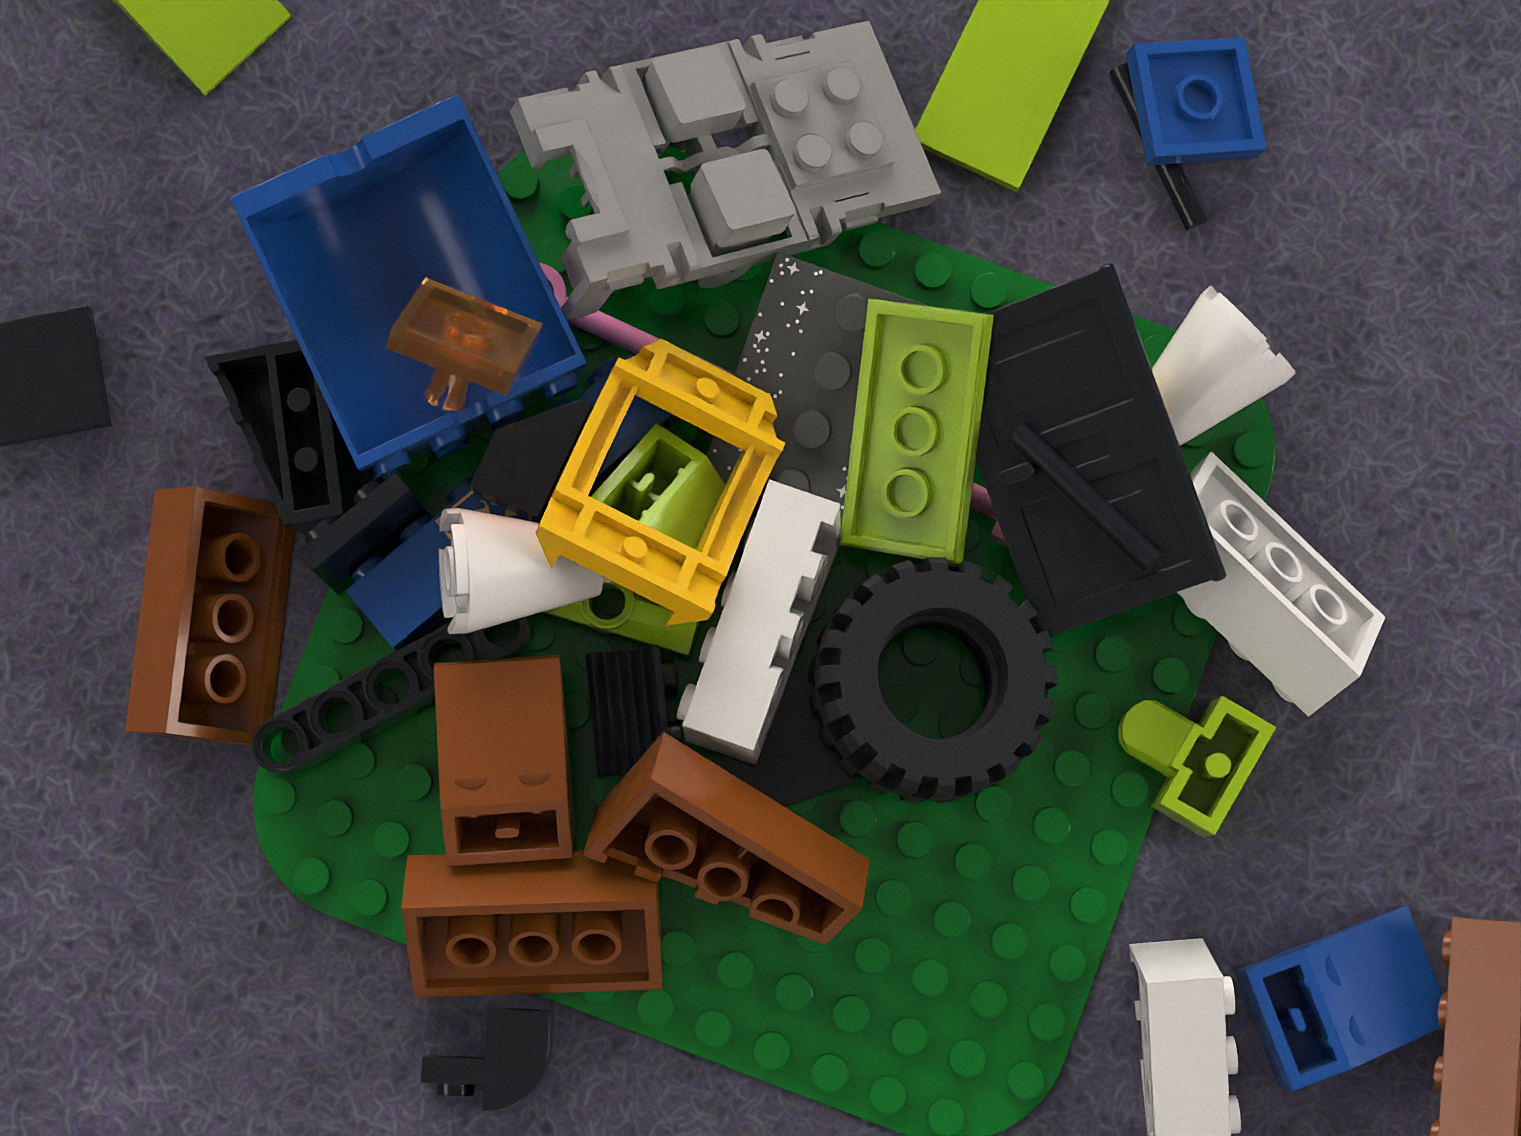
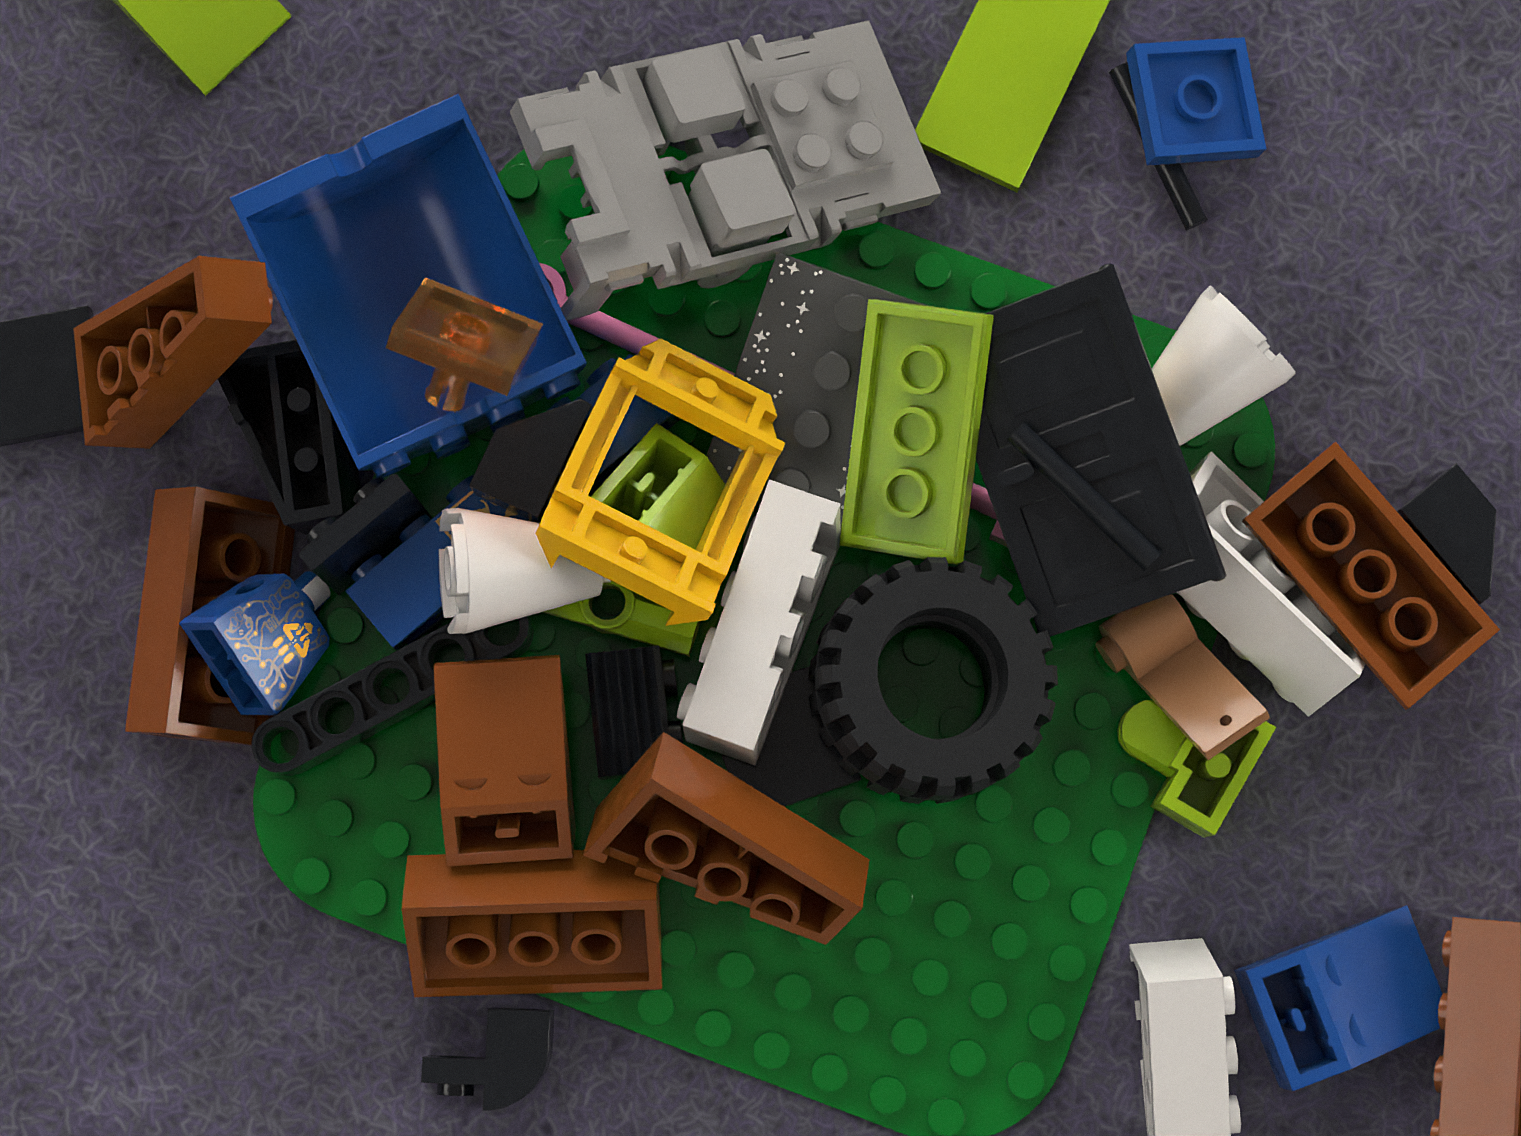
none -> dark orange wedge [73,256,273,449]
none -> blue torso [179,571,331,715]
none -> medium nougat door [1096,594,1270,760]
none -> dark orange slope [1242,441,1500,710]
none -> black slope [1397,463,1497,605]

